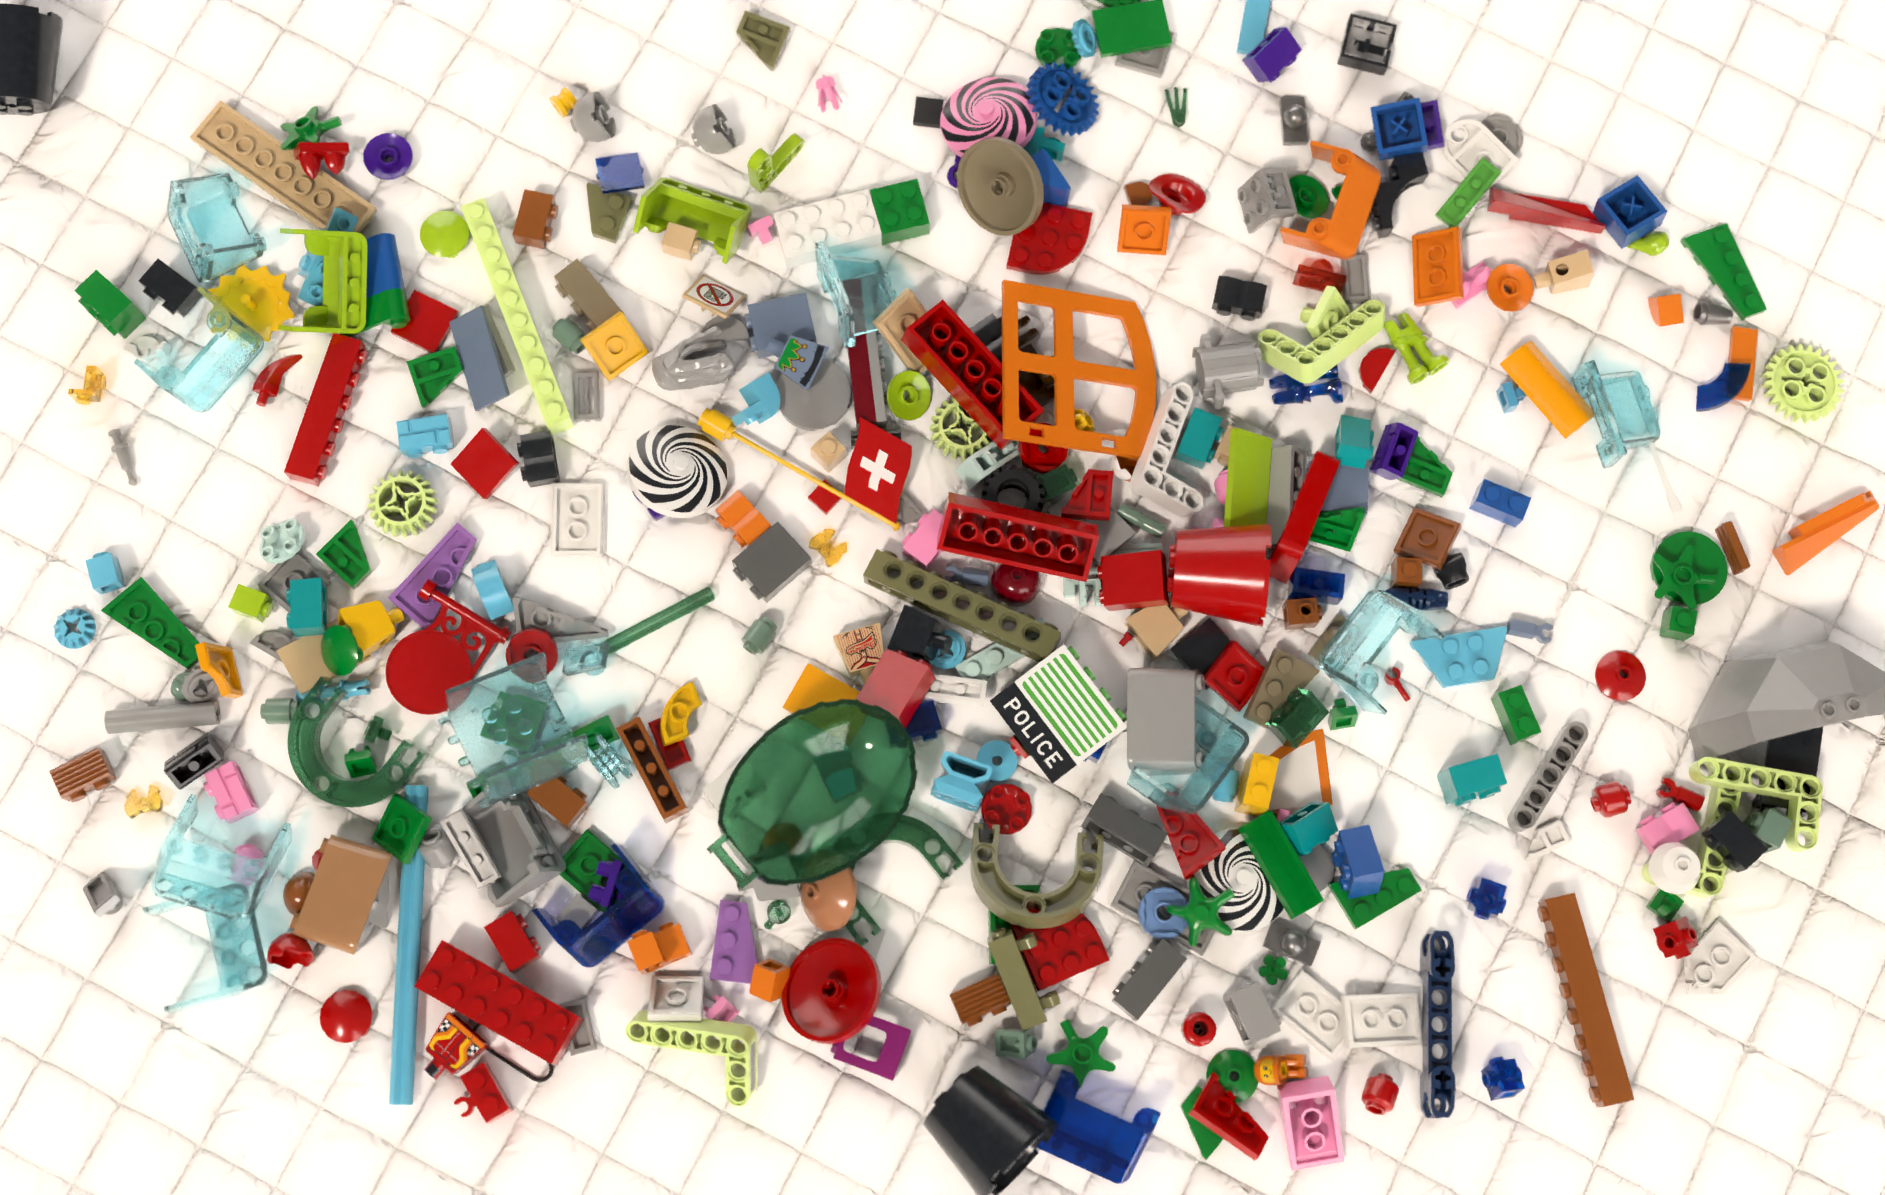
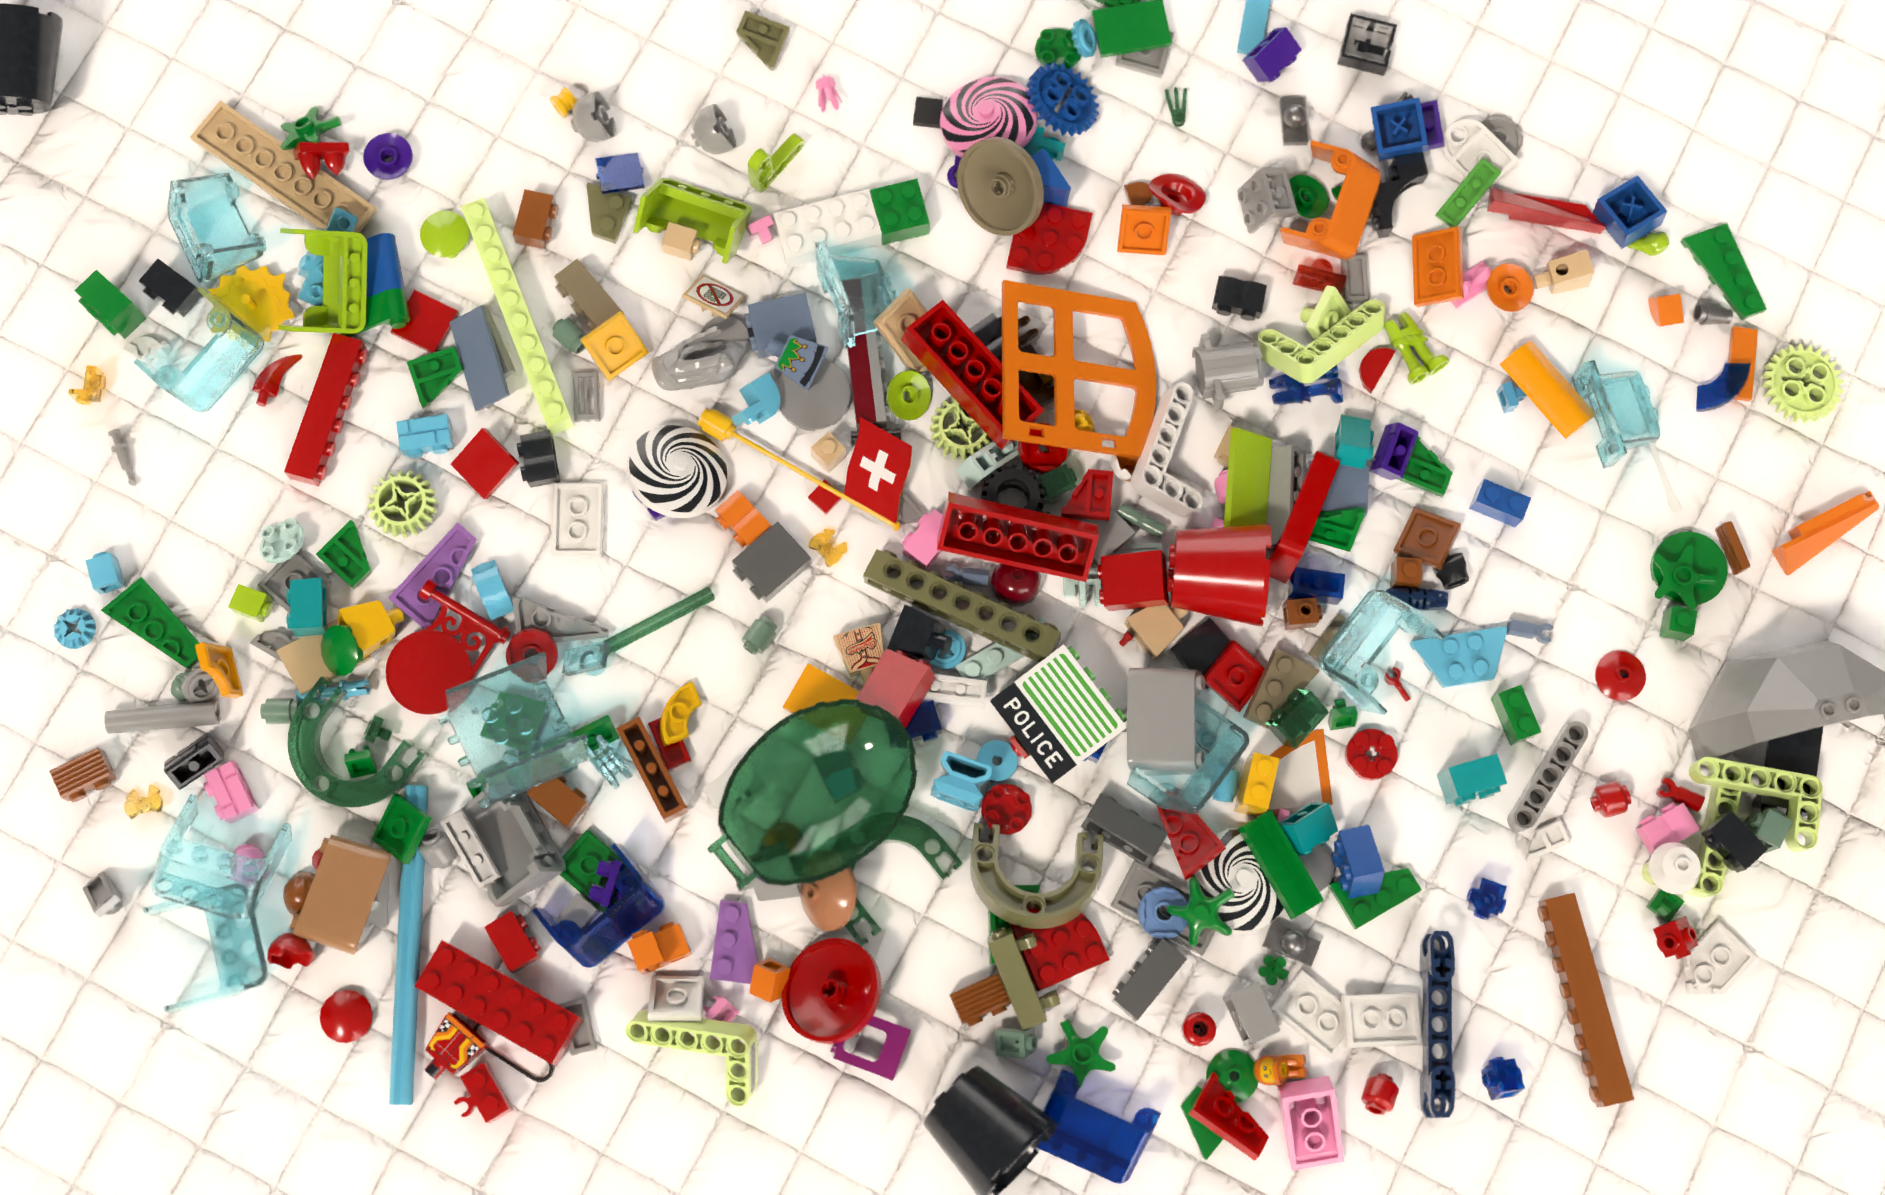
clear green piece [764,900,791,930] -> none
teal brick [1174,407,1224,469] -> none
none -> red plate [1345,728,1398,781]

